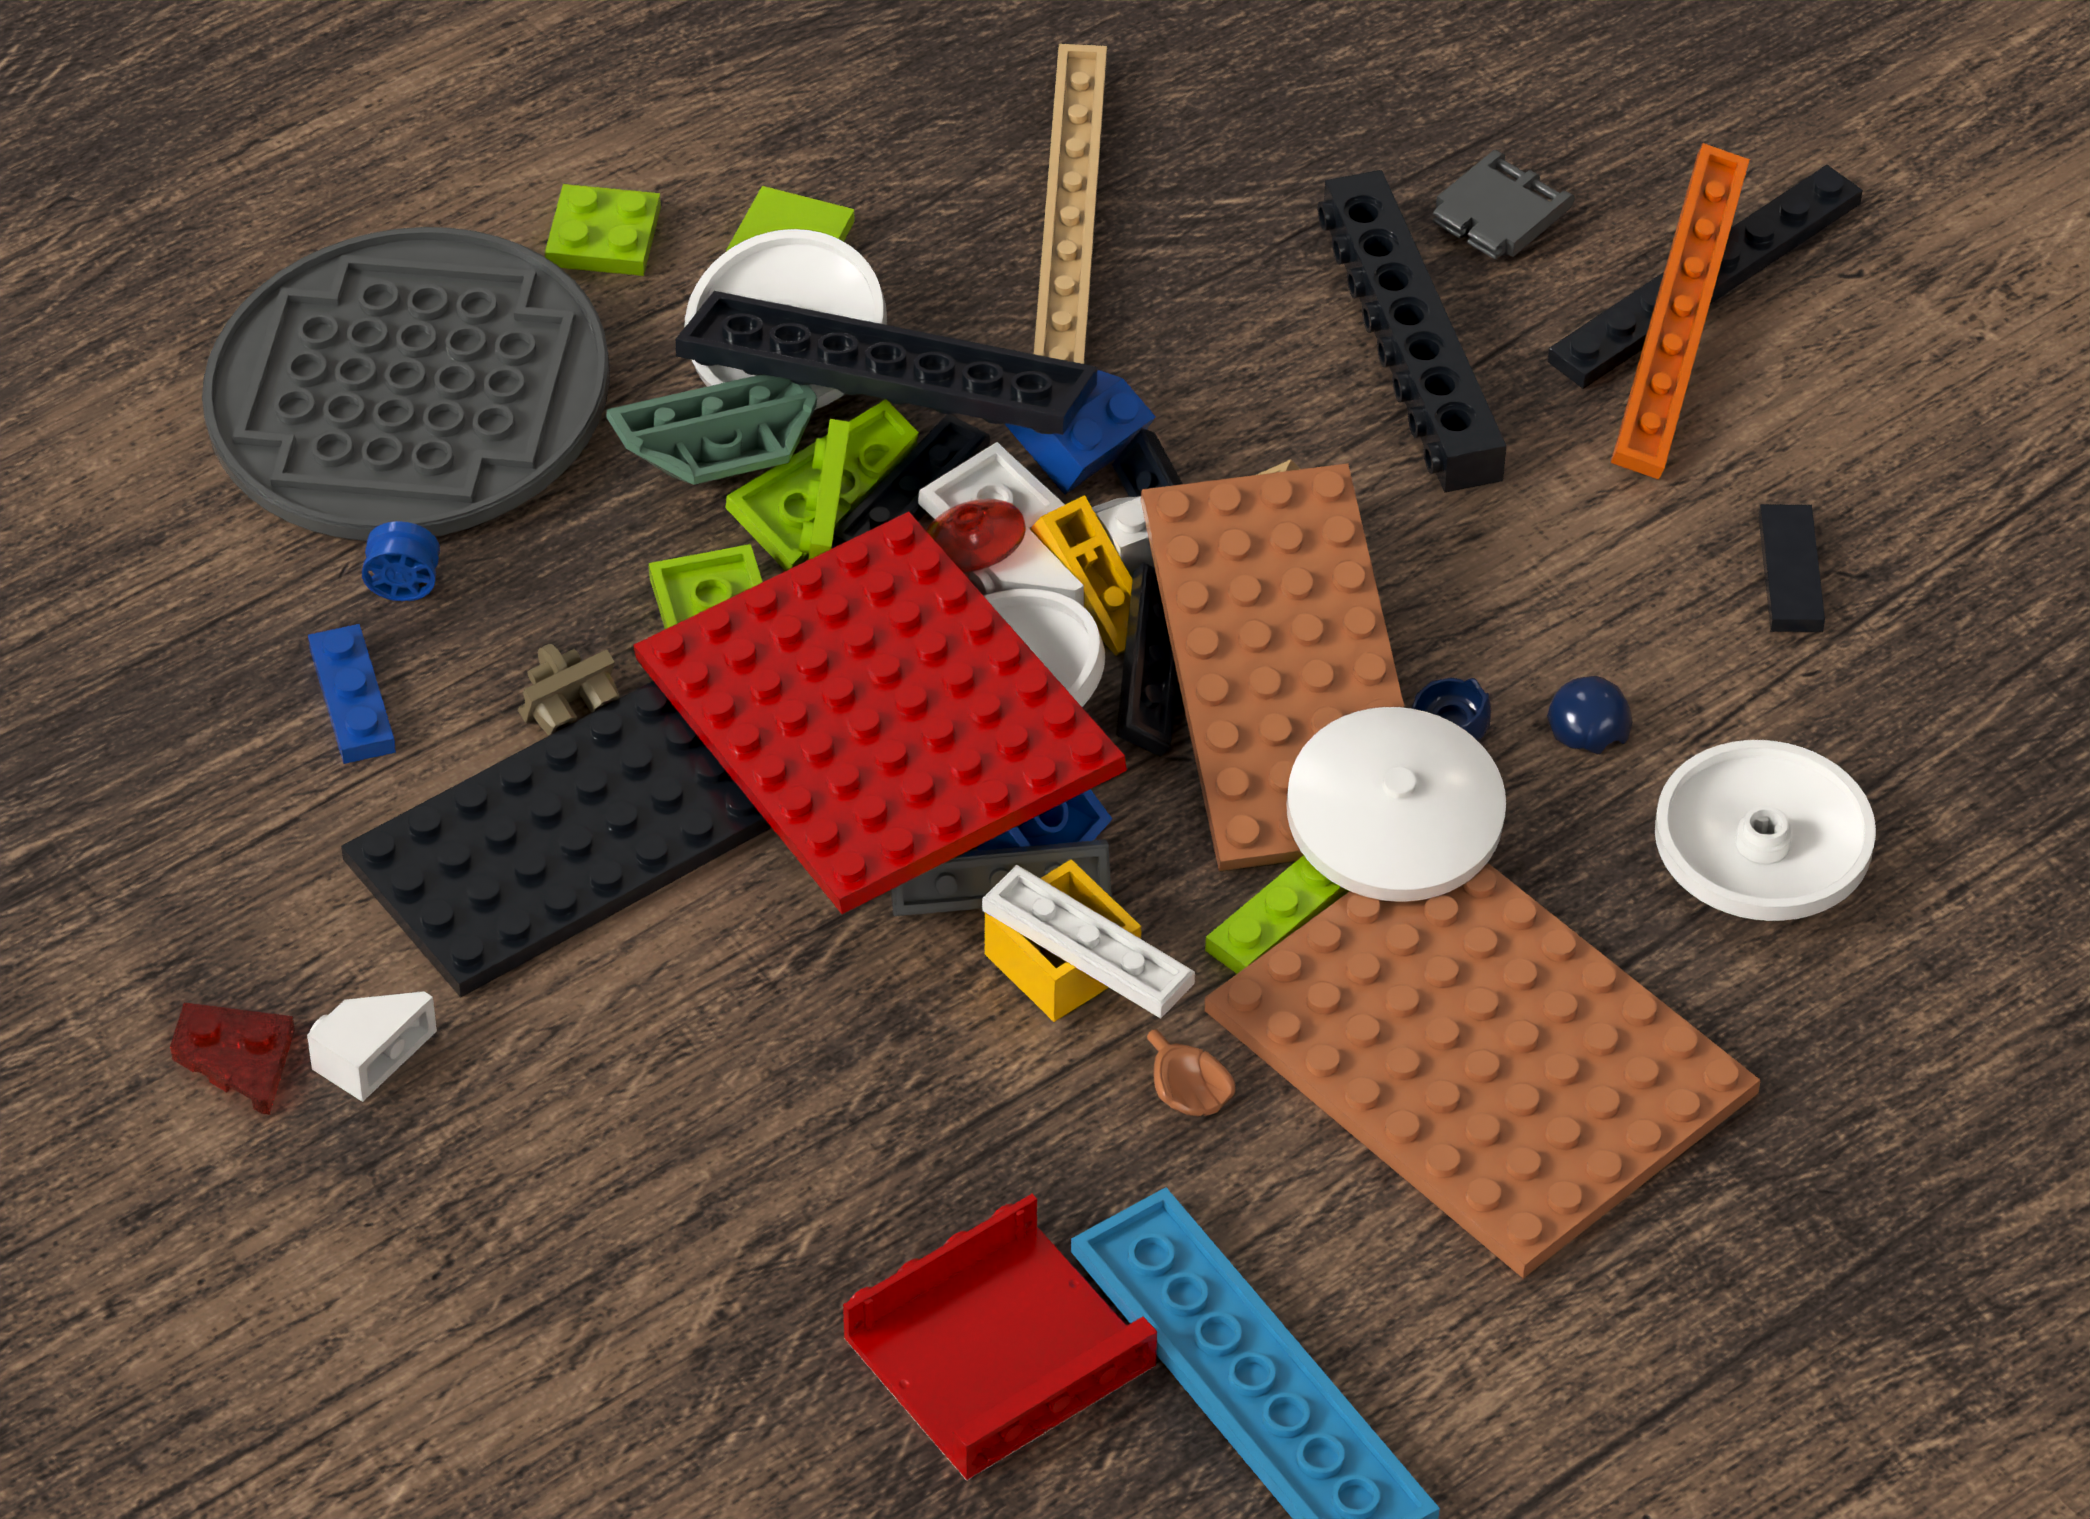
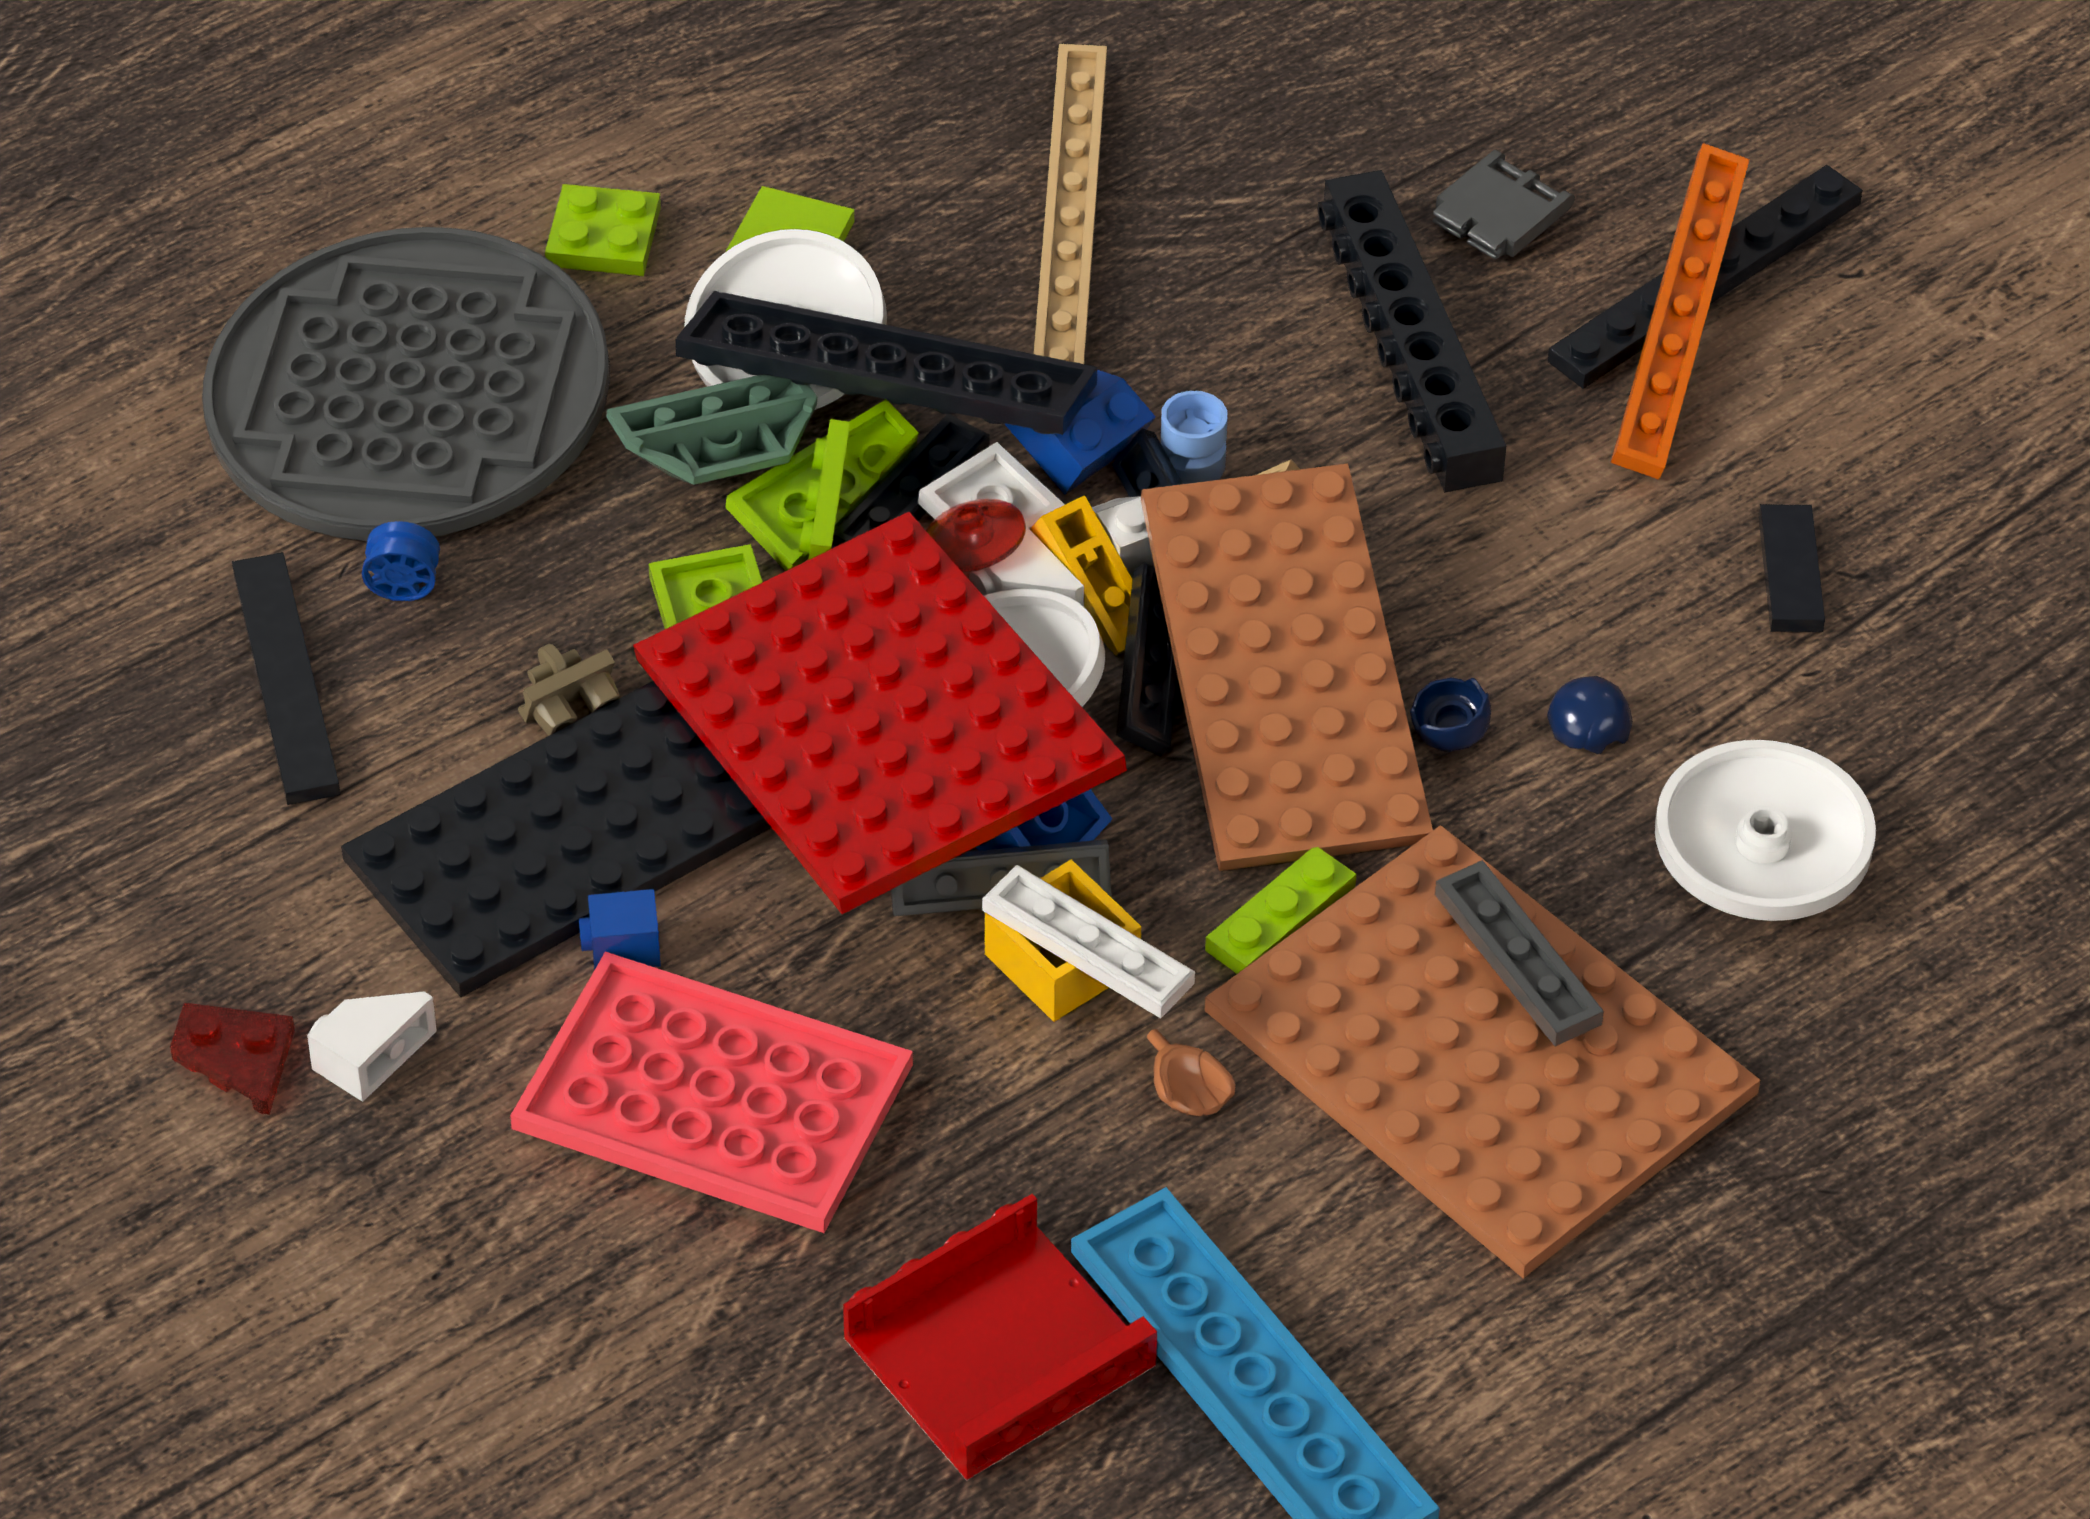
blue plate [308,624,396,764] -> none
white dish [1286,707,1506,902] -> none
none -> black tile [232,552,341,805]
none -> coral plate [510,951,913,1233]
none -> blue brick [579,889,661,970]
none -> light blue wheel [1161,391,1227,484]
none -> dark grey plate [1435,860,1604,1046]

